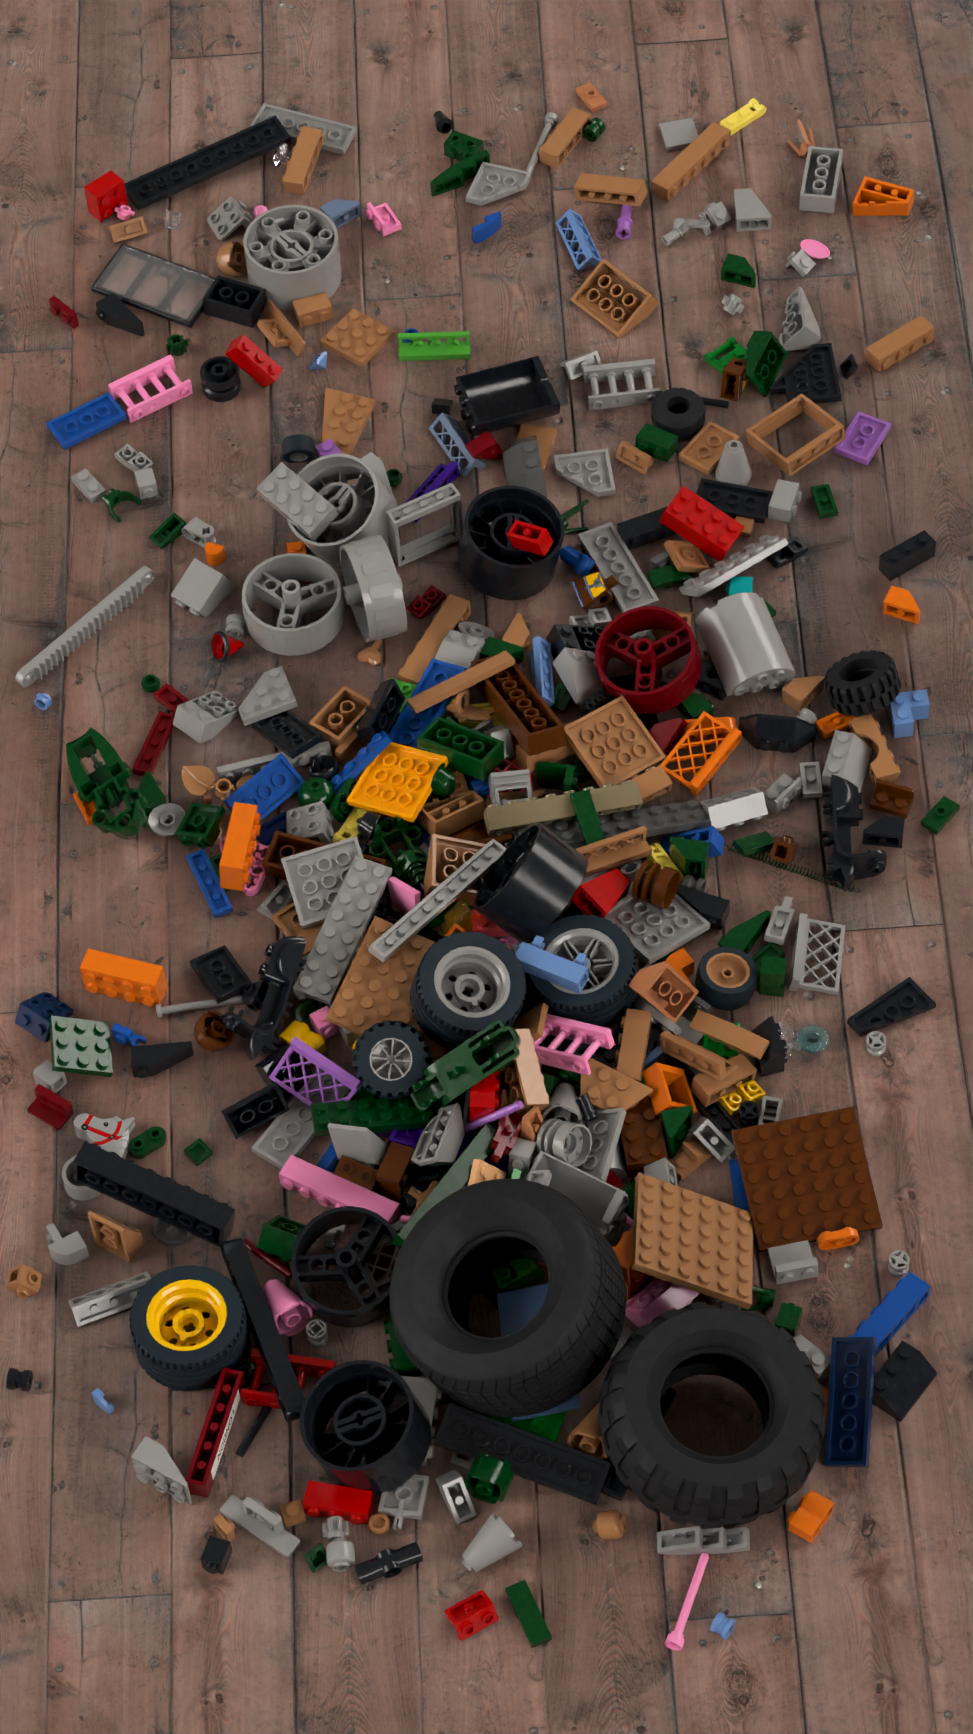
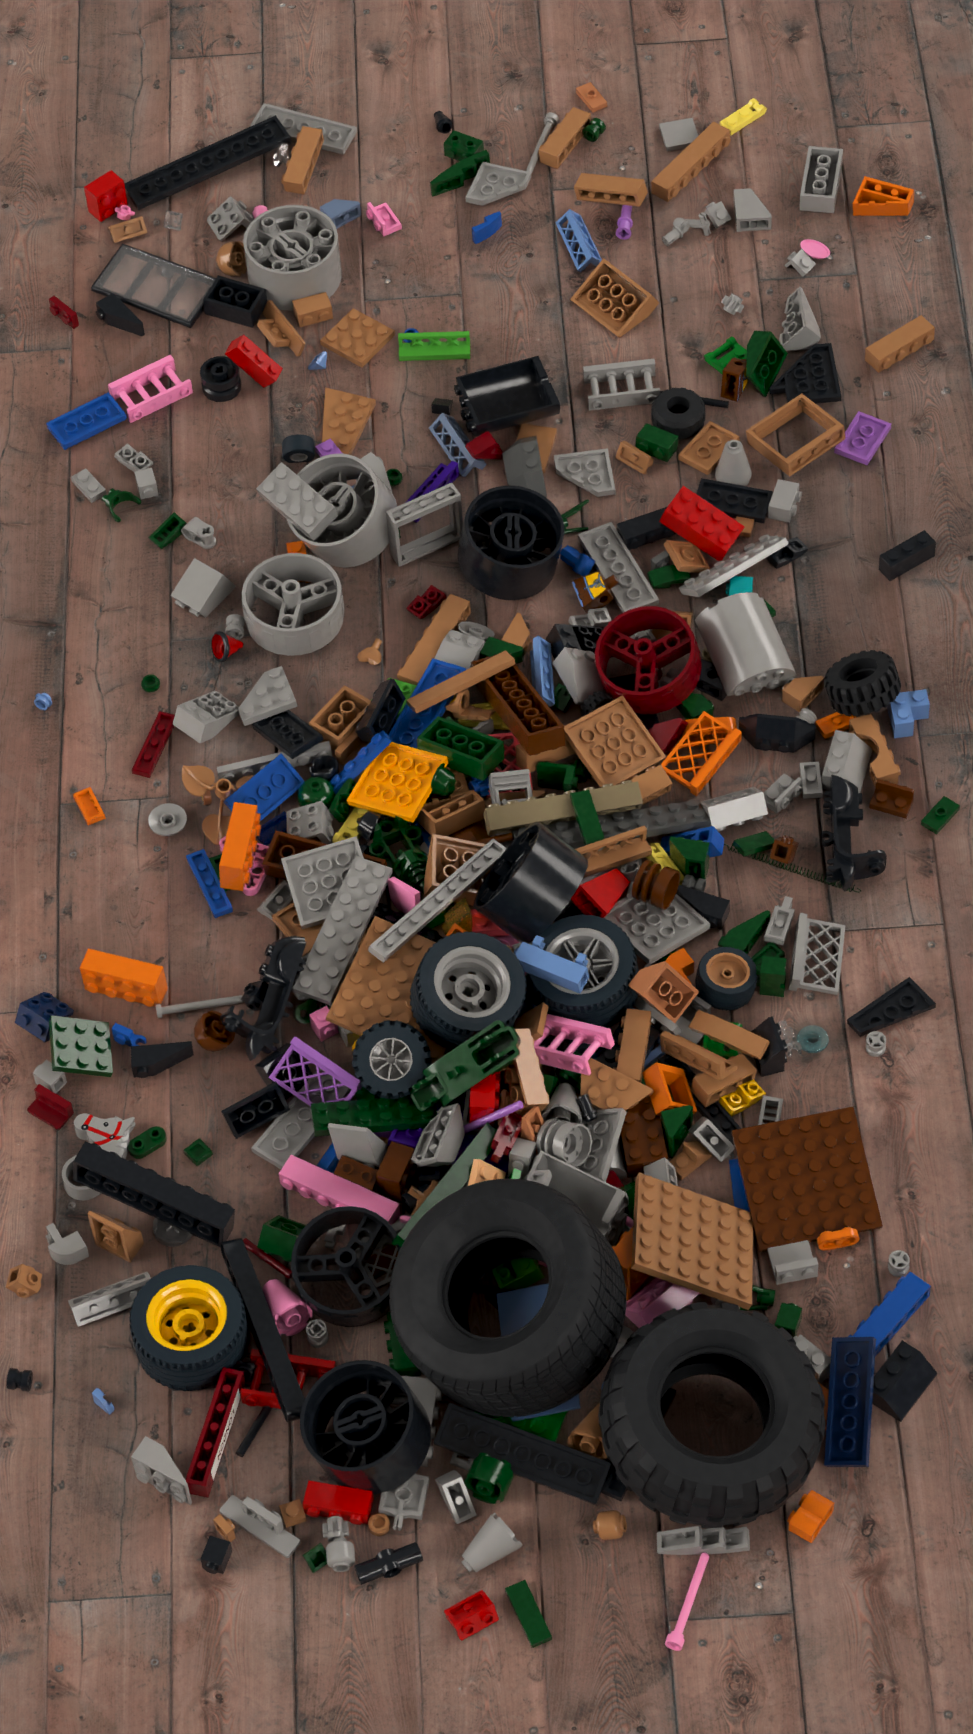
light grey gear [15,566,155,688] -> none
dark green piece [66,727,148,840] -> none
dark green slope [138,771,166,817] -> none
dark red plate [153,683,190,715] -> none
dark green gear [166,334,188,356] -> none
dark green plate [175,802,226,849] -> none
black tile [190,945,252,1004] -> none
orange brick [205,542,226,566] -> none
yellow brick [279,1020,326,1065] -> none
light grey wheel [340,535,407,642] -> none
light grey slope [484,725,515,760] -> none
red brick [507,520,554,557] -> none
light grey panel [559,350,602,380] -> none
medium blue wheel [710,1612,736,1640] -> none
dark green slope [721,253,756,288] -> none
black wheel [739,1101,759,1127] -> none
nougat plant [787,119,815,159] -> none
dark green plate [810,484,838,519] -> none
black slope [840,354,858,379] -> none
black slope [863,816,905,848] -> none
orange slope [883,585,920,624] -> none

